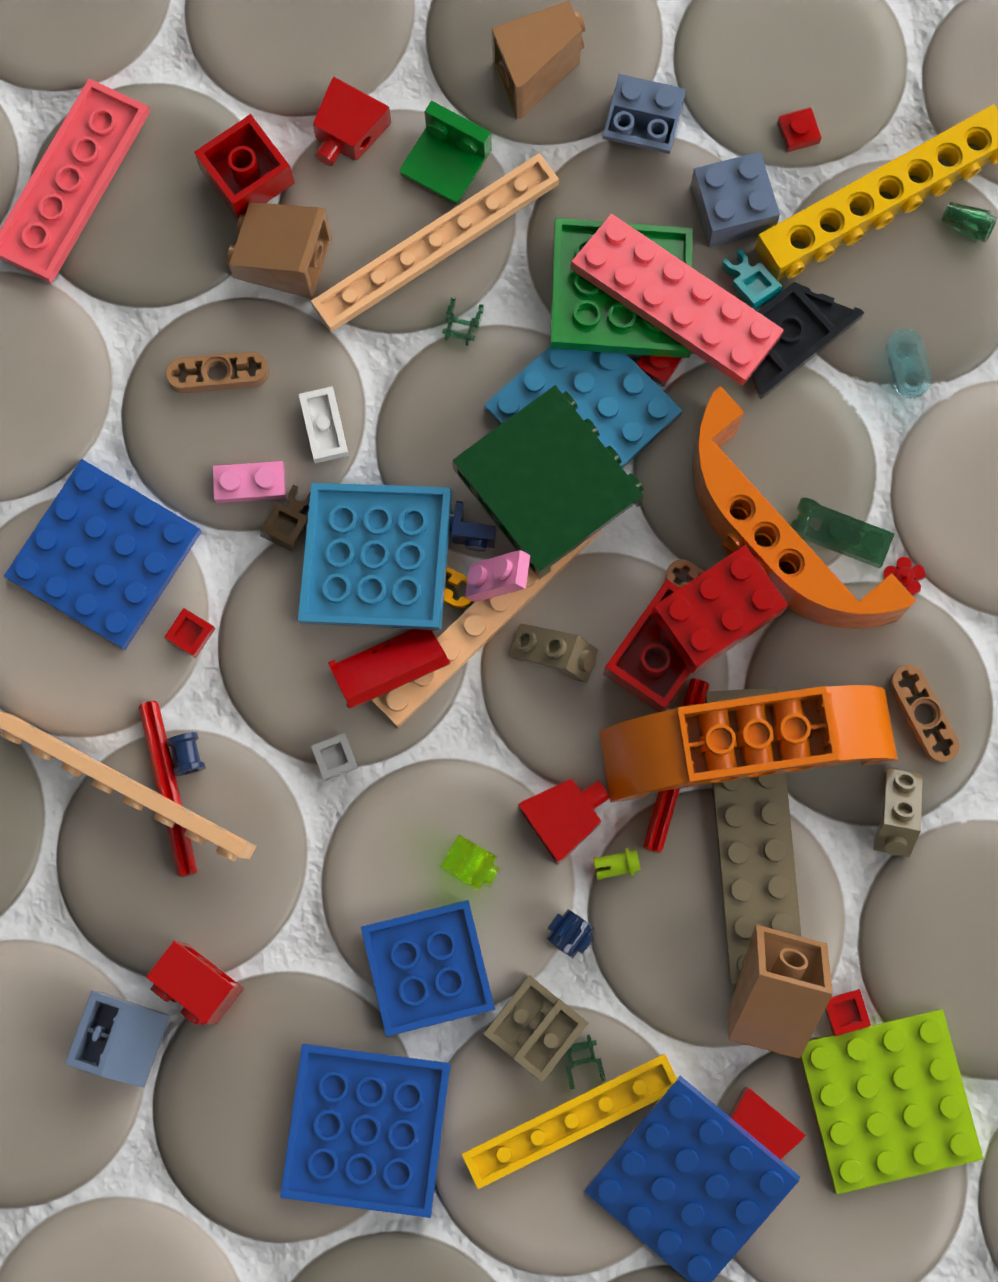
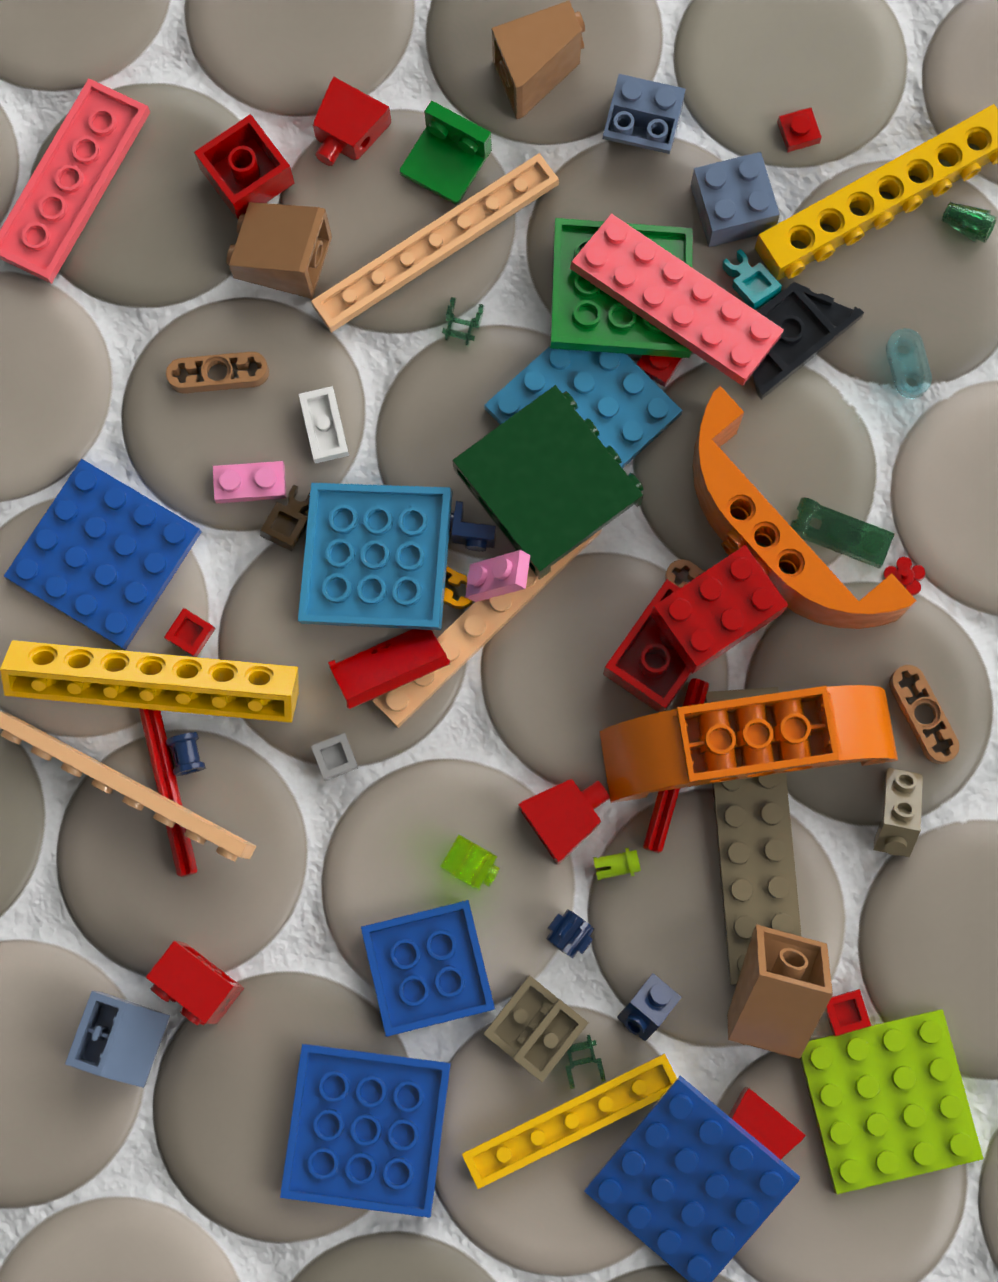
dark tan bracket [509,623,598,683] -> none
none -> yellow brick [0,640,299,723]
none -> bracket [617,973,682,1041]

